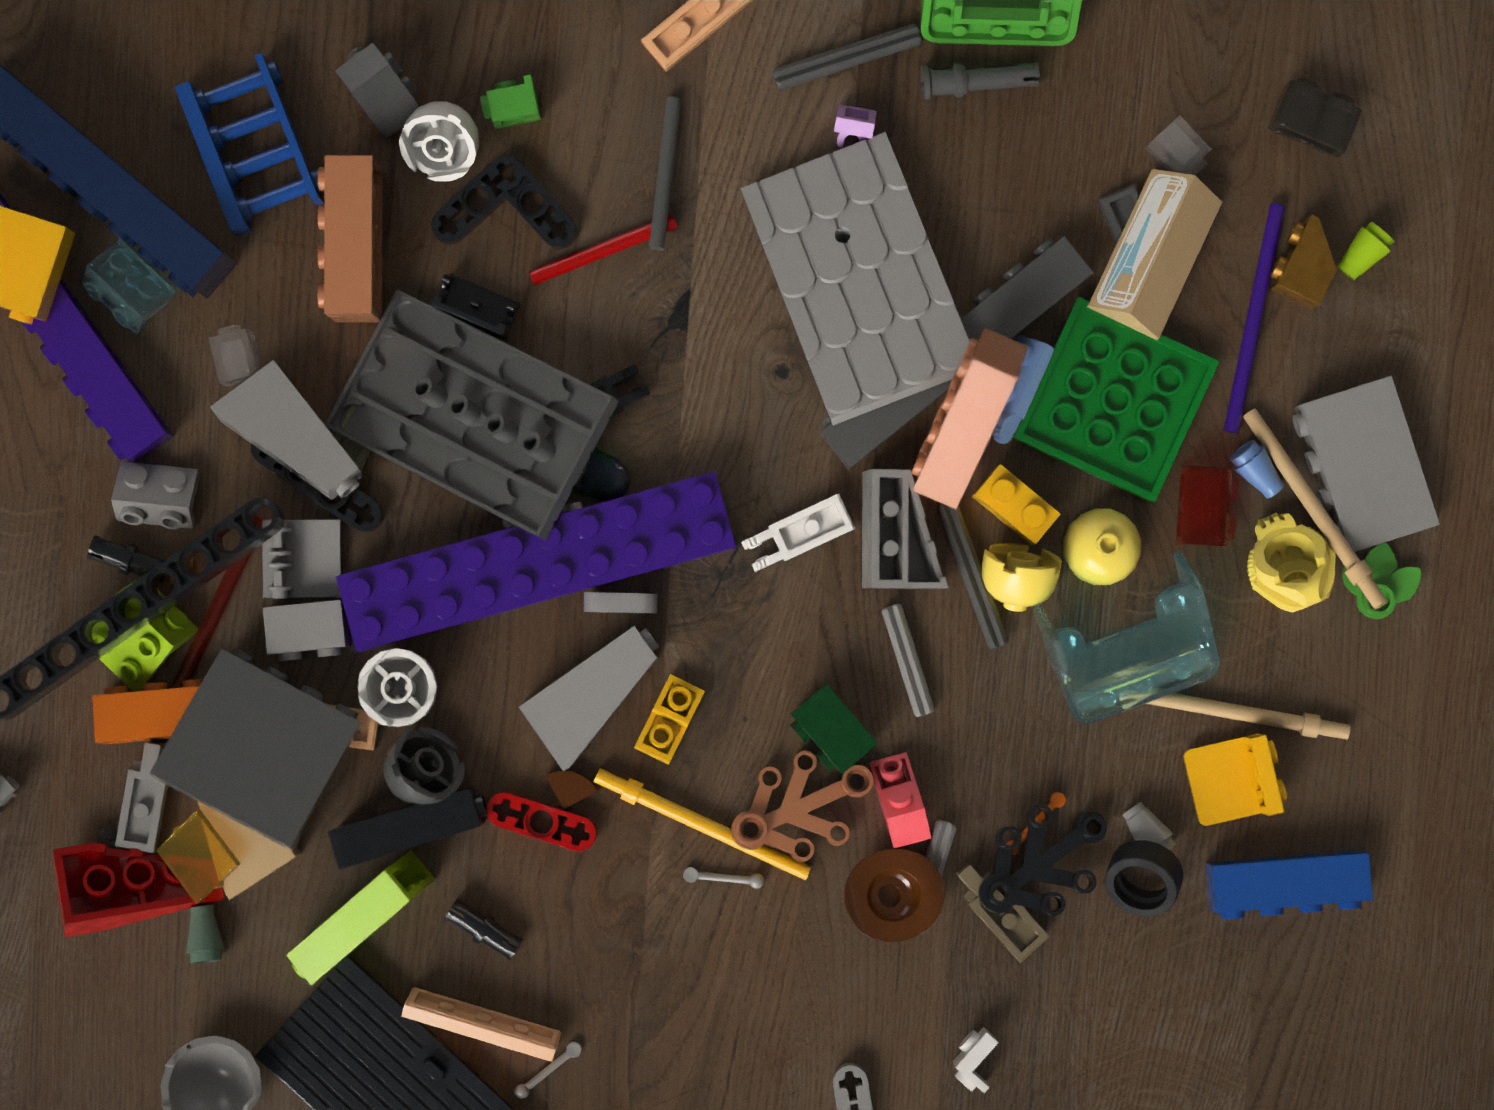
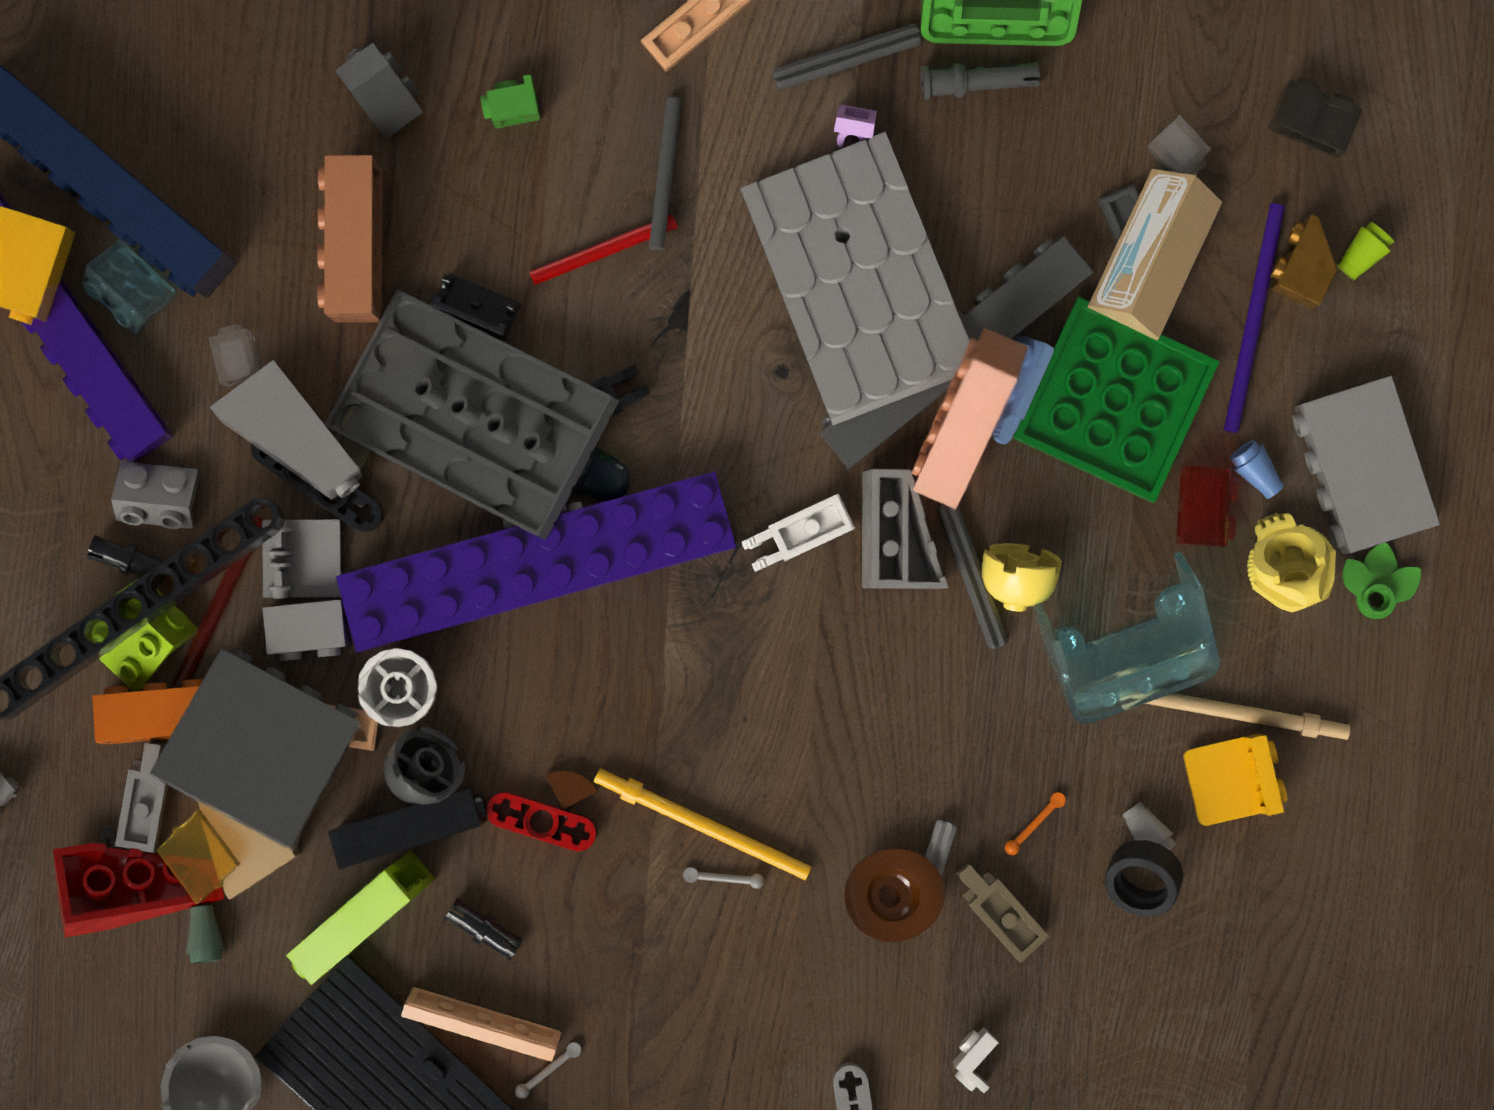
blue fence [175,52,324,237] -> none
white cylinder [399,101,479,181] -> none
black beam [431,155,577,250] -> none
light grey slope [519,626,659,772] -> none
light grey beam [583,592,658,613] -> none
yellow slope [634,674,705,765] -> none
nougat plant [731,750,874,862] -> none
dark green brick [790,683,878,774] -> none
coral slope [869,752,931,849] -> none
light grey axle [882,604,934,717] -> none
yellow brick [972,464,1061,546] -> none
black plant [978,804,1107,916] -> none
light yellow cylinder [1063,508,1141,585] -> none
blue brick [1206,850,1373,919] -> none
tan bar [1243,408,1388,610] -> none

